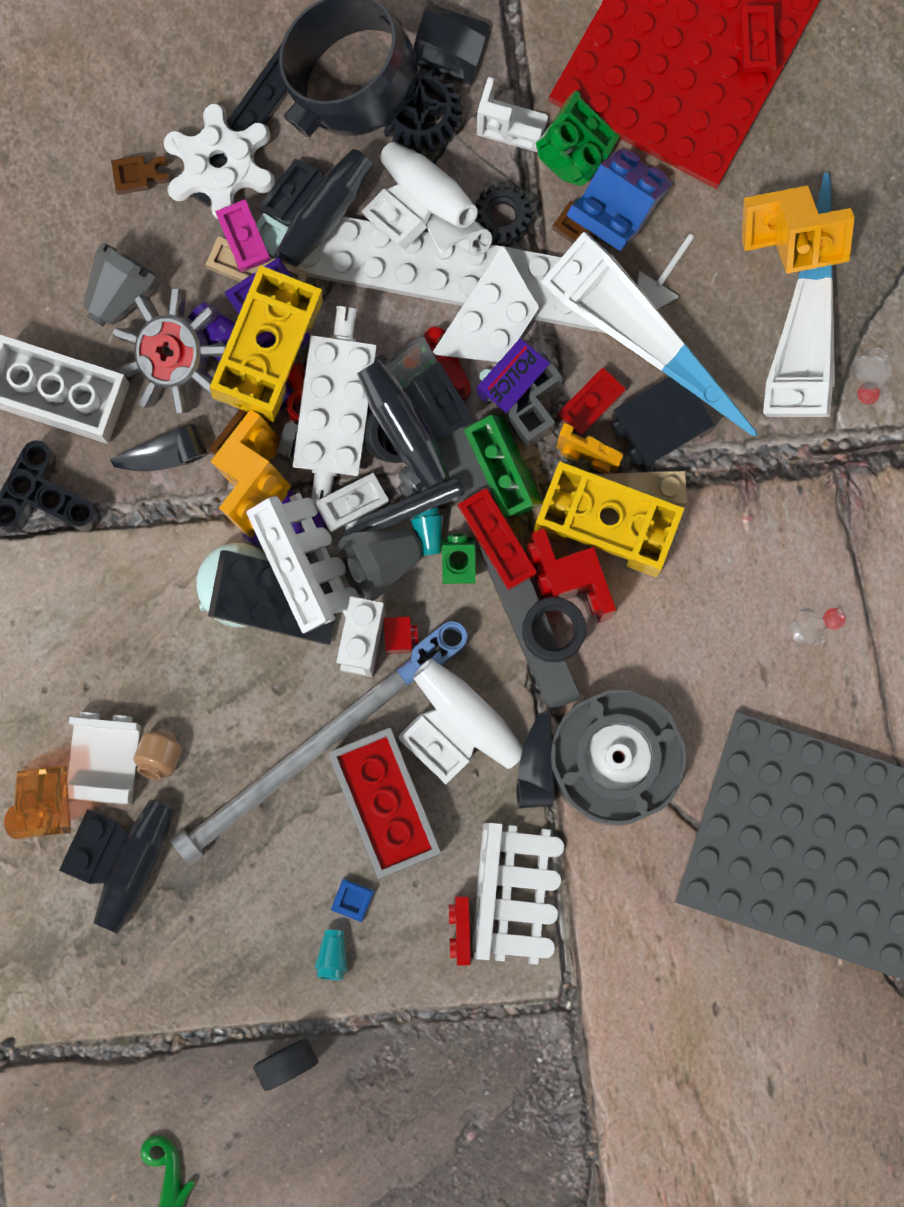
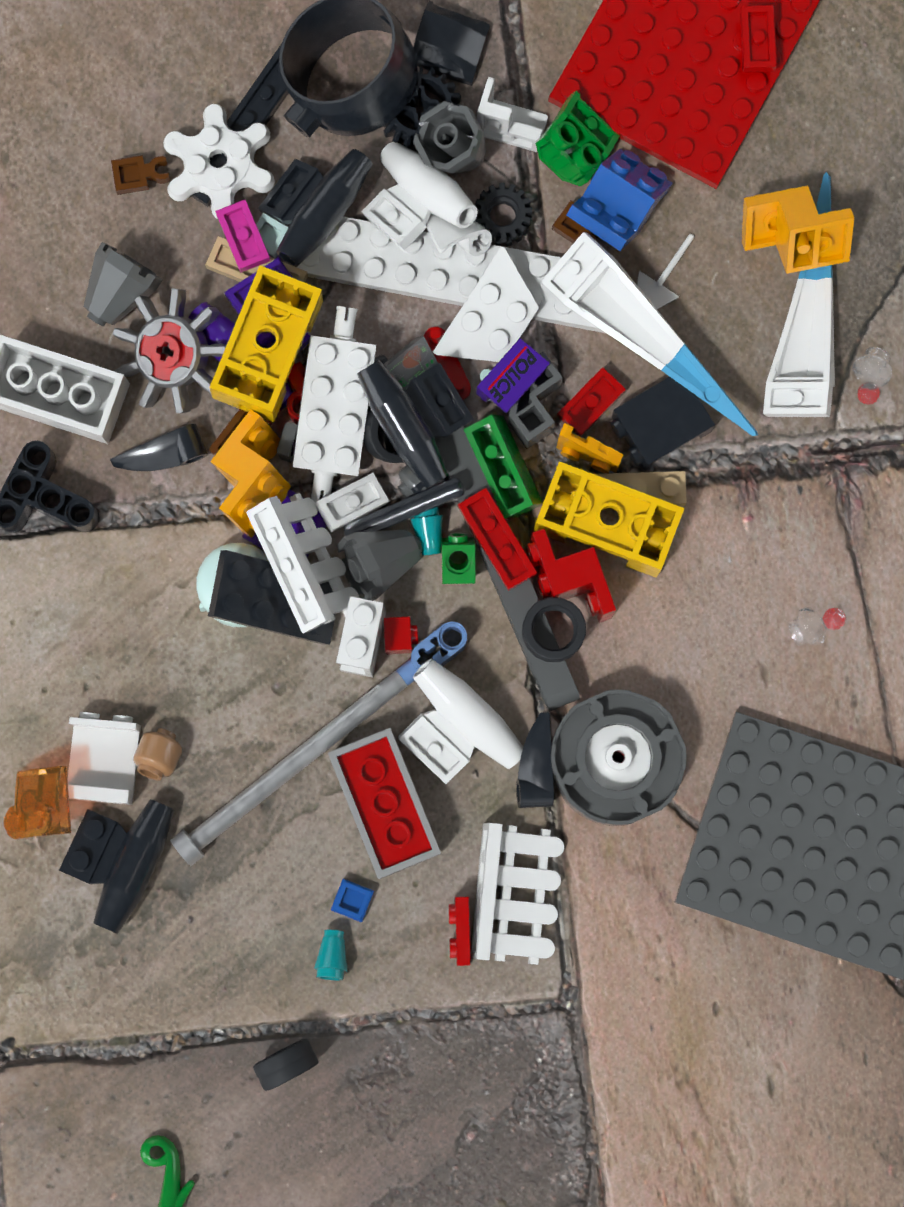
none -> dark grey cone [413,101,486,173]

